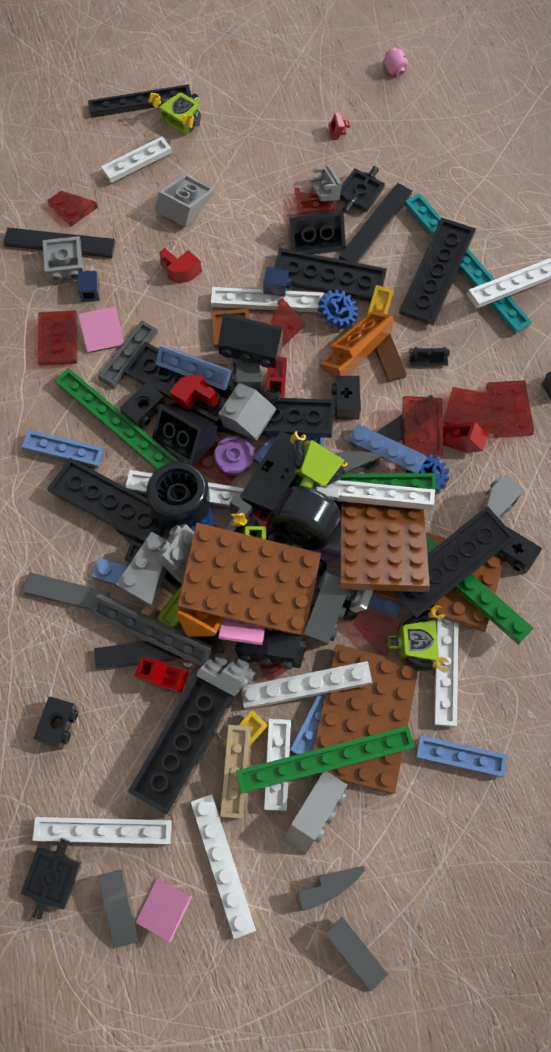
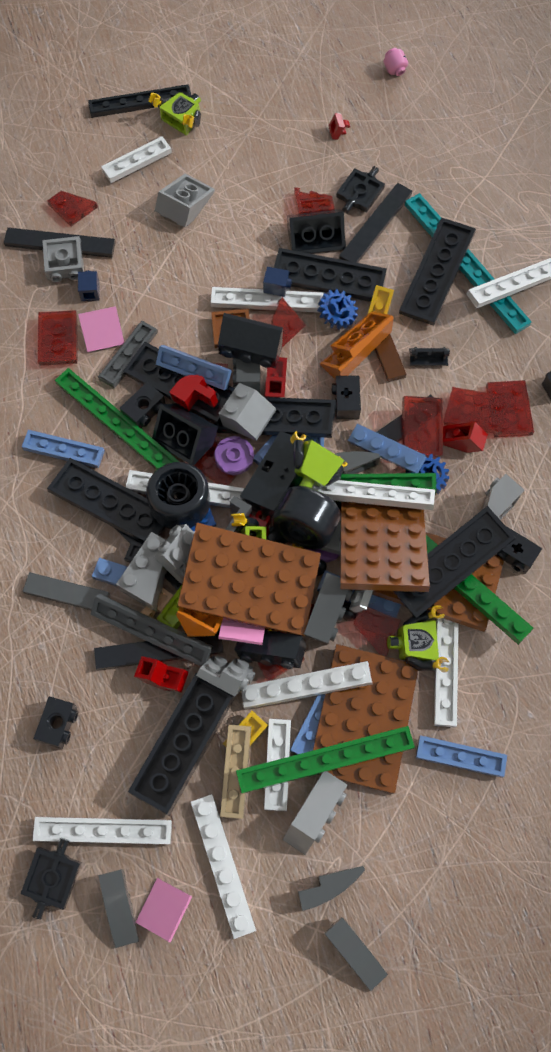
red brick [159,248,202,283] -> none
black hinge [263,389,279,404] -> none
light grey hinge [310,165,342,201] -> none
white plate [317,487,339,500] -> none

